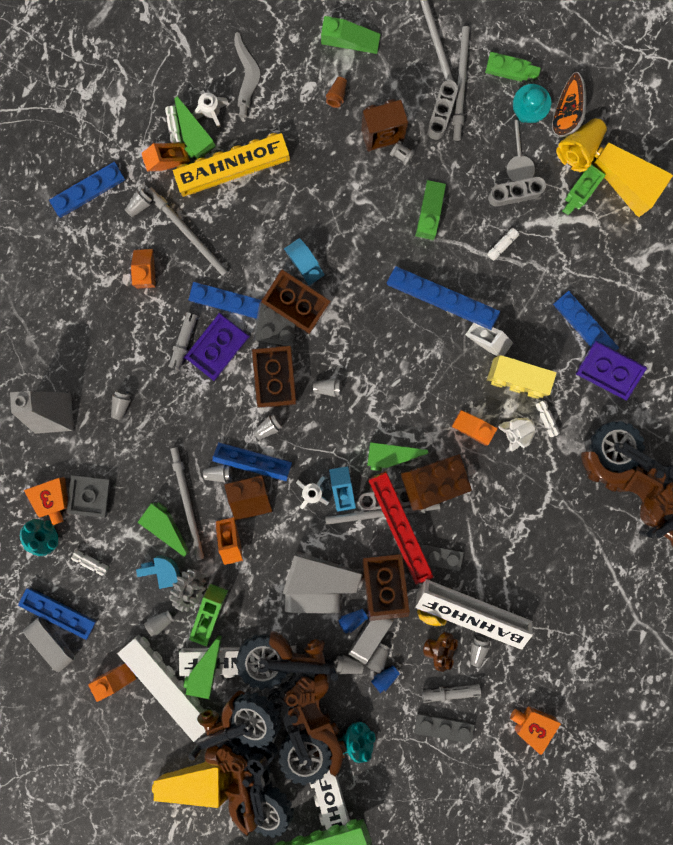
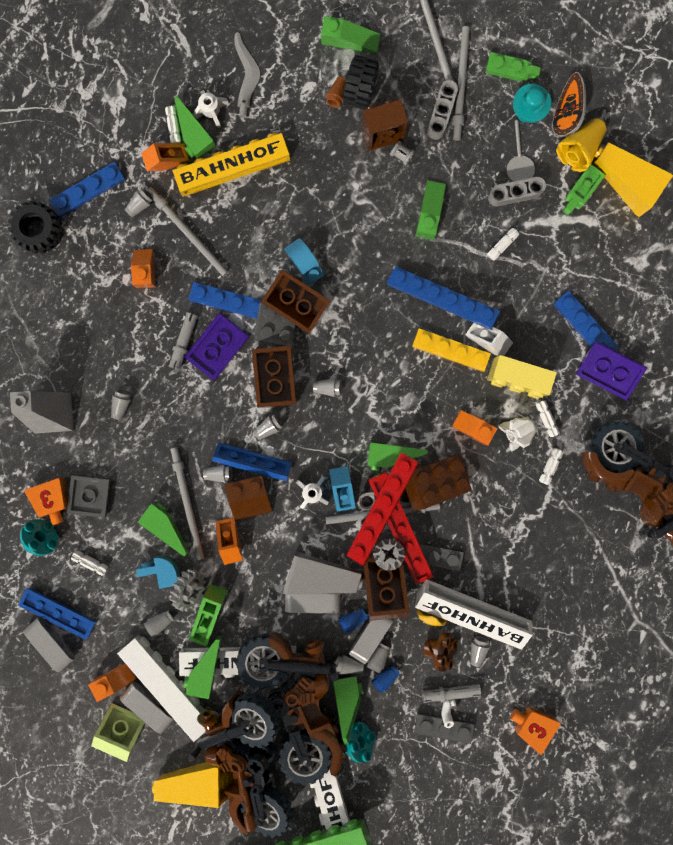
none -> black tyre [8,201,63,254]
none -> yellowish green slope [92,703,145,762]
none -> light grey beam [120,682,174,734]
none -> bright green slope [333,676,363,744]
none -> black tyre [343,55,379,110]
none -> red plate [346,452,419,565]
none -> light grey gear [373,538,405,570]
none -> yellow plate [412,329,491,372]
none -> white arm [441,699,456,728]
none -> white axle [539,448,563,485]

